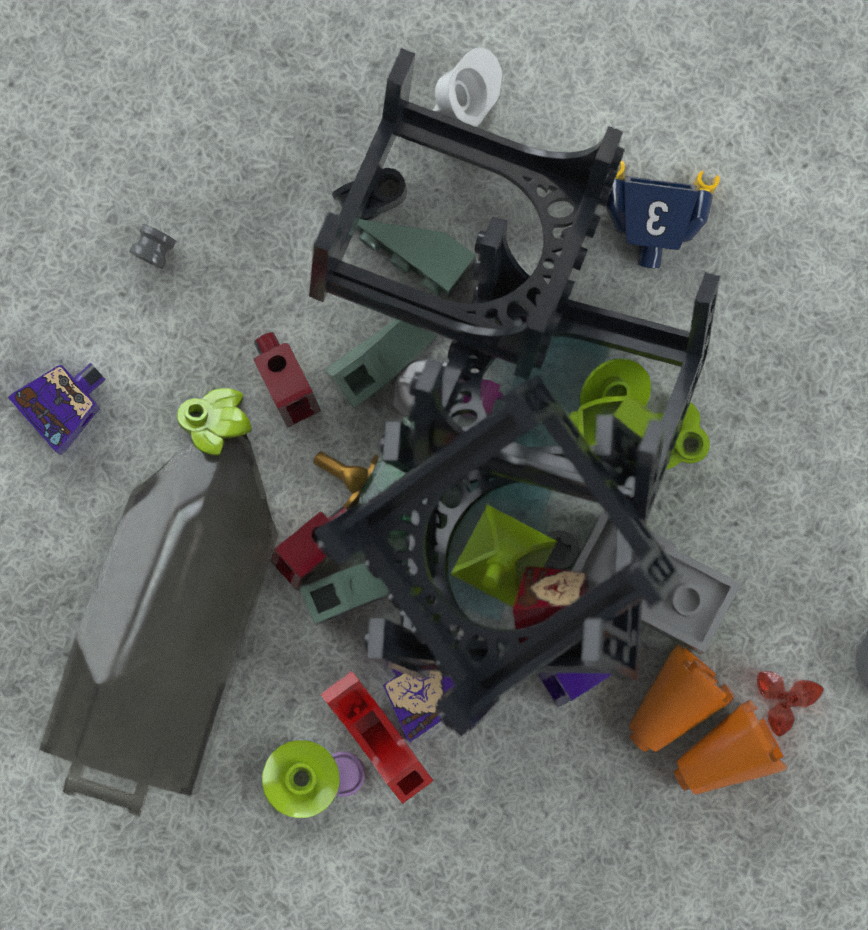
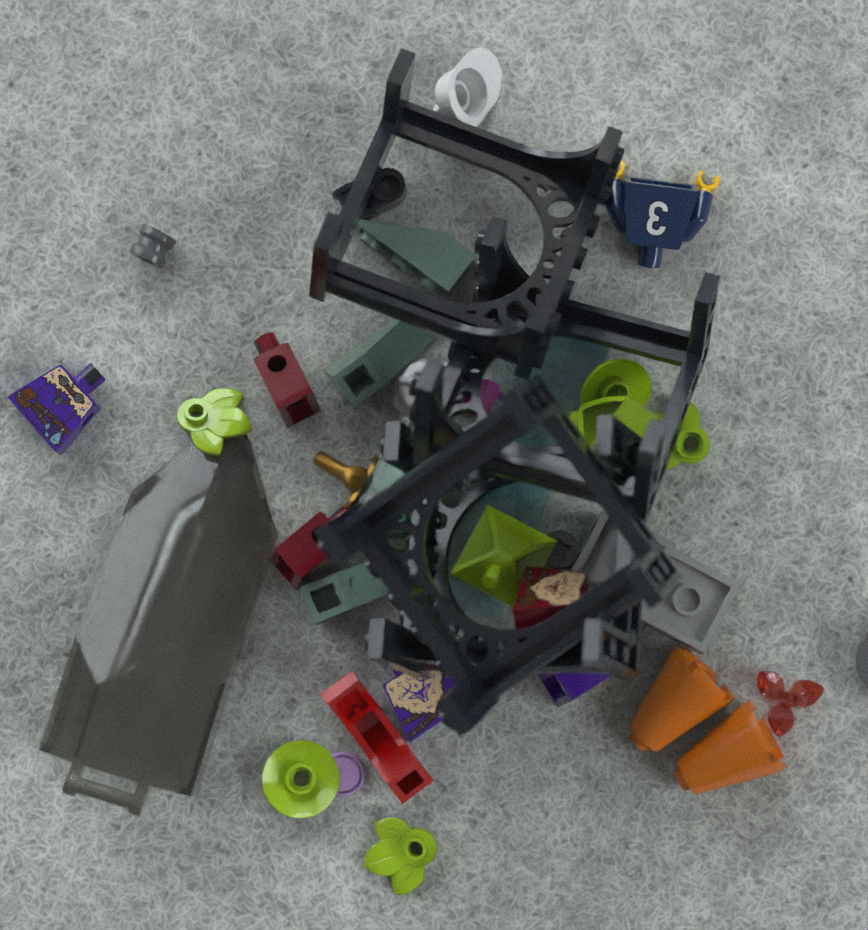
none -> lime plate [363,817,437,895]

